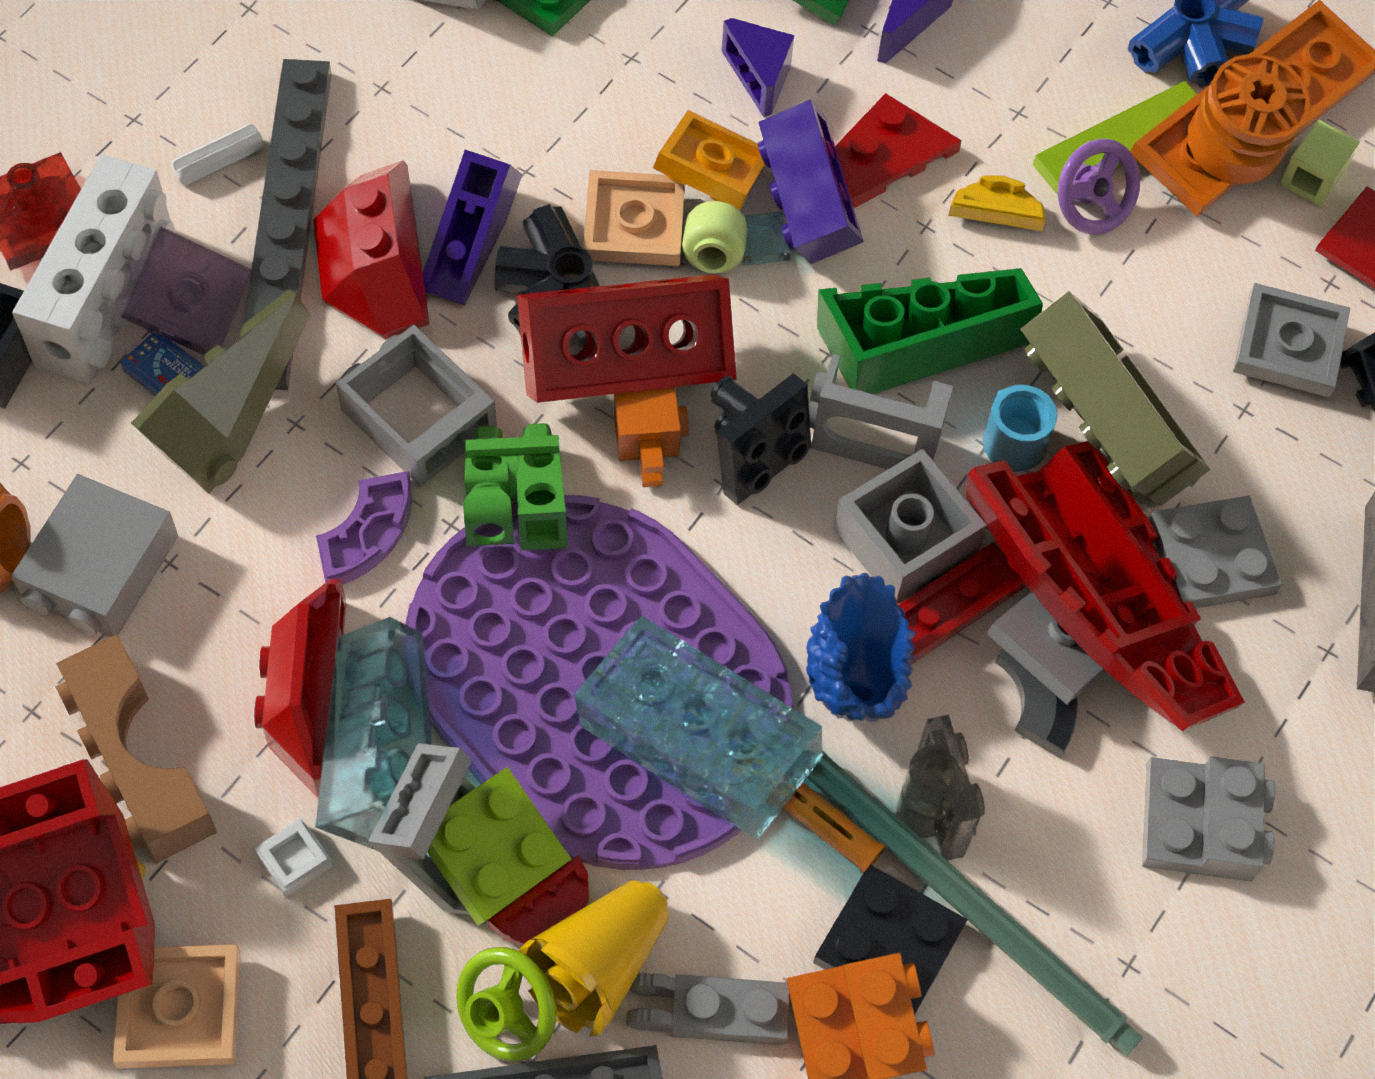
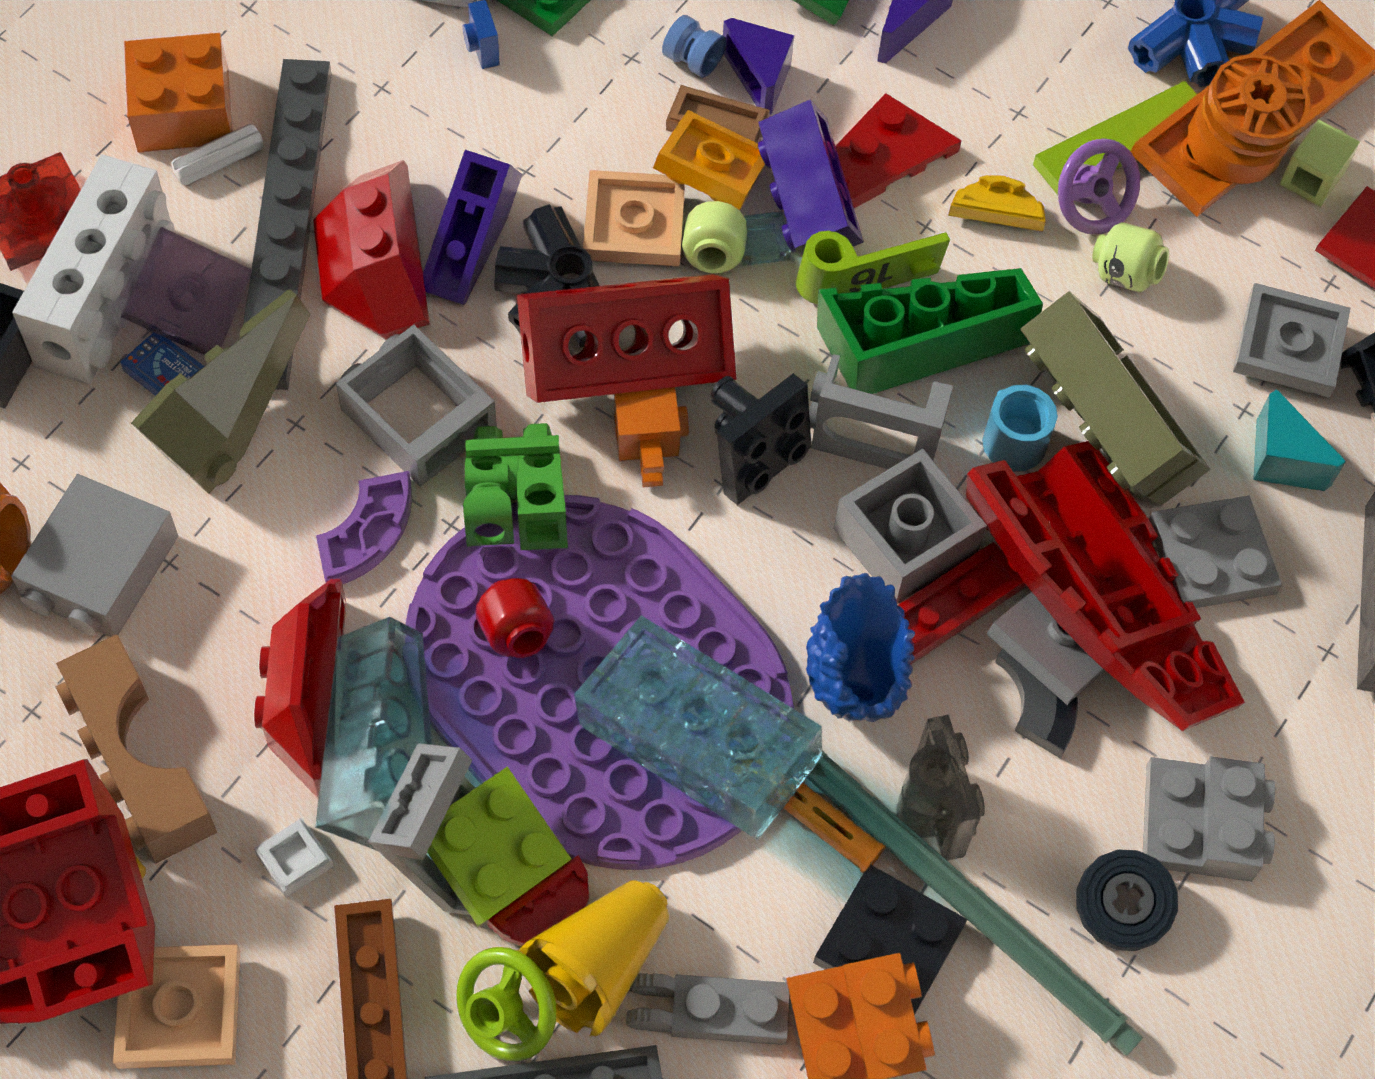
none -> orange brick [124,33,233,152]
none -> blue plate [462,0,500,69]
none -> red head [476,578,554,658]
none -> medium blue wheel [662,15,726,78]
none -> medium nougat tile [666,85,770,143]
none -> lime door [796,231,950,304]
none -> black bush [1076,849,1178,951]
none -> yellowish green head [1092,222,1169,292]
none -> teal slope [1253,389,1346,491]

